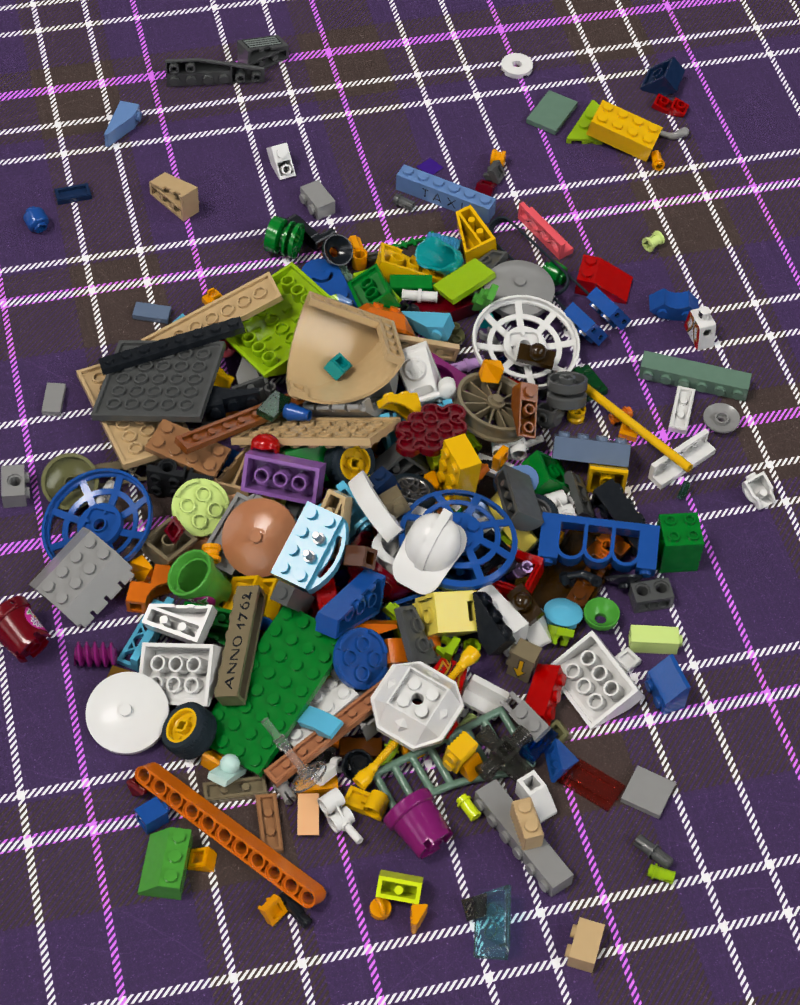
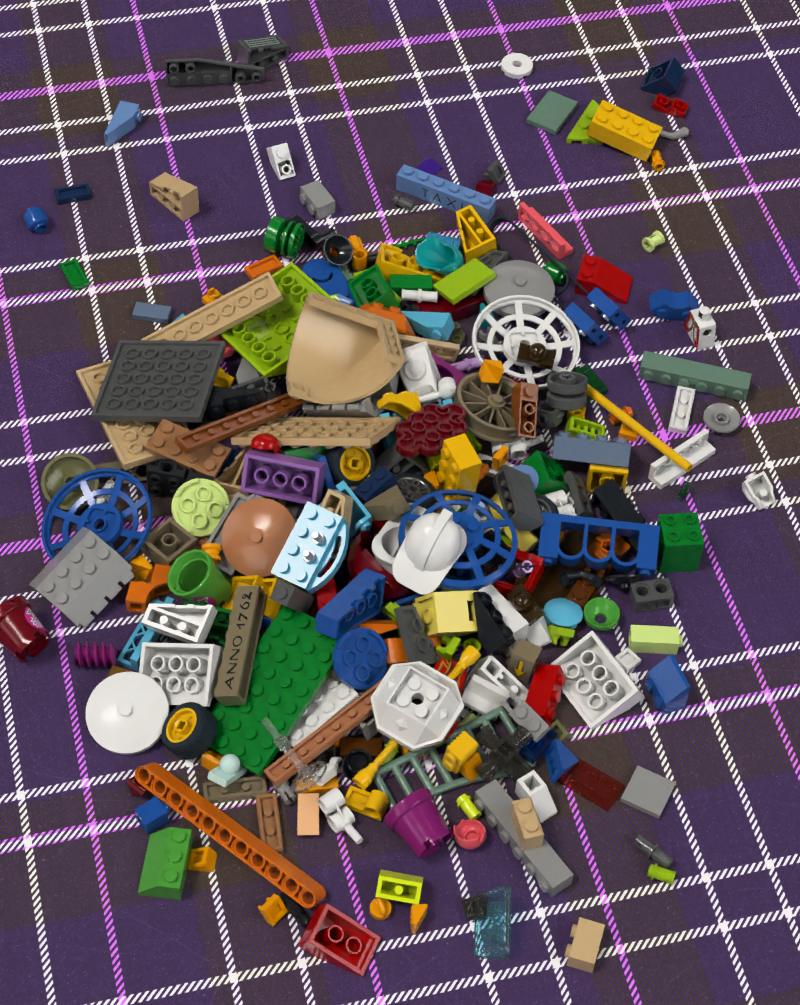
light grey brick [1,464,30,508] -> none
light grey tile [41,383,66,416] -> none
black plate [98,316,246,375] -> none
dark red slope [164,516,186,544] -> none
clear green tile [256,390,291,422] -> none
blue cone [282,403,312,421] -> none
medium azure slope [297,706,344,739] -> none
teal slope [324,352,352,380] -> none
reddish brown brick [343,545,378,570] -> none
white slope [348,470,404,543] -> none
bright green slope [471,283,499,311] -> none
light orange wheel [490,149,506,167] -> none
none -> green tile [60,258,90,292]
none -> orange tile [244,254,283,280]
none -> red slope [298,903,381,977]
none -> blue tile [312,453,336,493]
none -> coral hair [453,819,486,850]
none -> white slope [469,655,529,707]
none -> lime slope [565,415,605,438]

